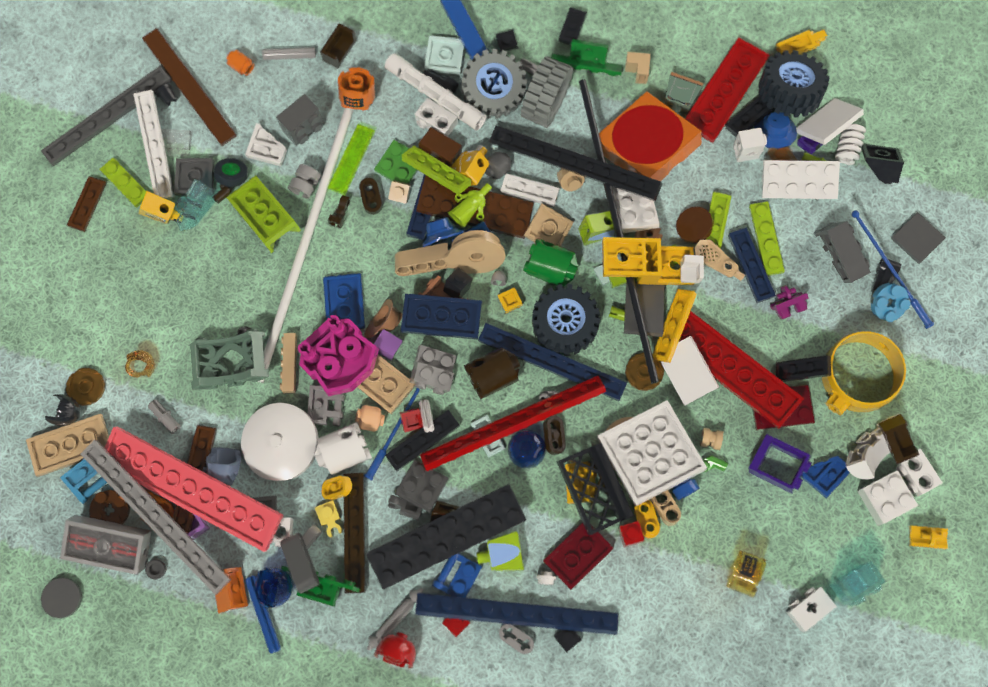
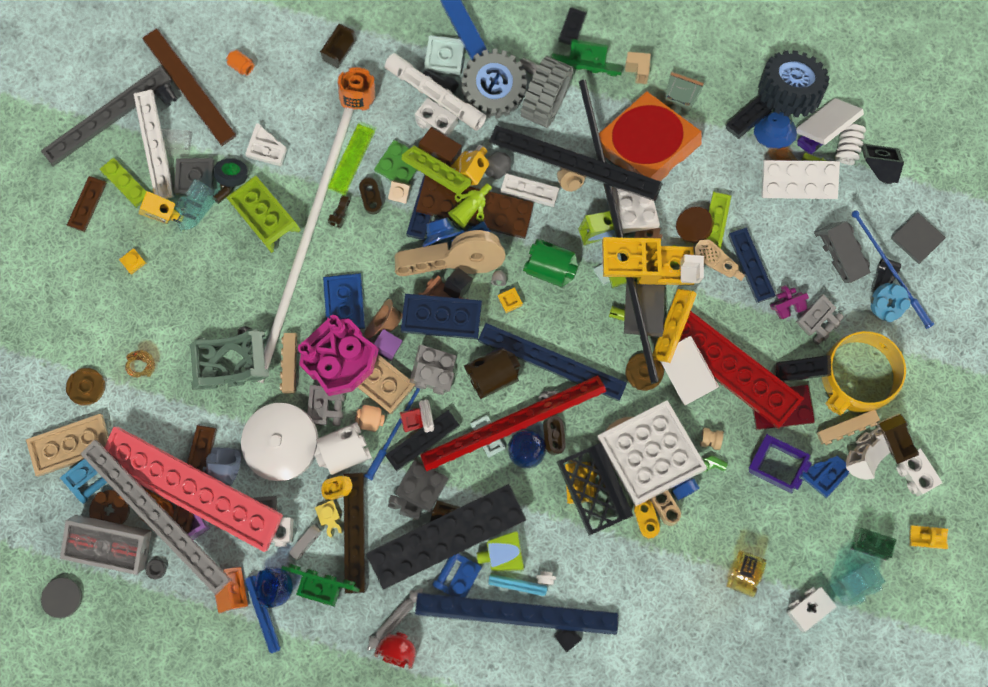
black hair [45,394,80,426] -> none
light grey axle [148,399,181,434] -> none
light grey axle [262,47,316,60] -> none
dark grey brick [276,94,324,146] -> none
dark grey beam [280,532,320,594] -> none
light grey wheel [288,164,321,199] -> none
red plate [442,618,470,637] -> none
black plate [496,30,518,52] -> none
light grey beam [499,624,534,654] -> none
tan tile [523,203,574,247] -> none
black wheel [532,284,600,356] -> none
dark red plate [543,523,614,590] -> none
red brick [618,521,645,548] -> none
red plate [685,37,770,143] -> none
white brick [733,128,767,162] -> none
lime plate [749,201,785,276] -> none
yellow hinge [775,30,827,55] -> none
white brick [858,470,918,526] -> none
none -> yellow plate [119,248,146,275]
none -> medium azure axle [488,574,547,596]
none -> light grey plate [796,295,844,345]
none -> tan piece [817,410,880,445]
none -> clear green hips [850,528,897,561]

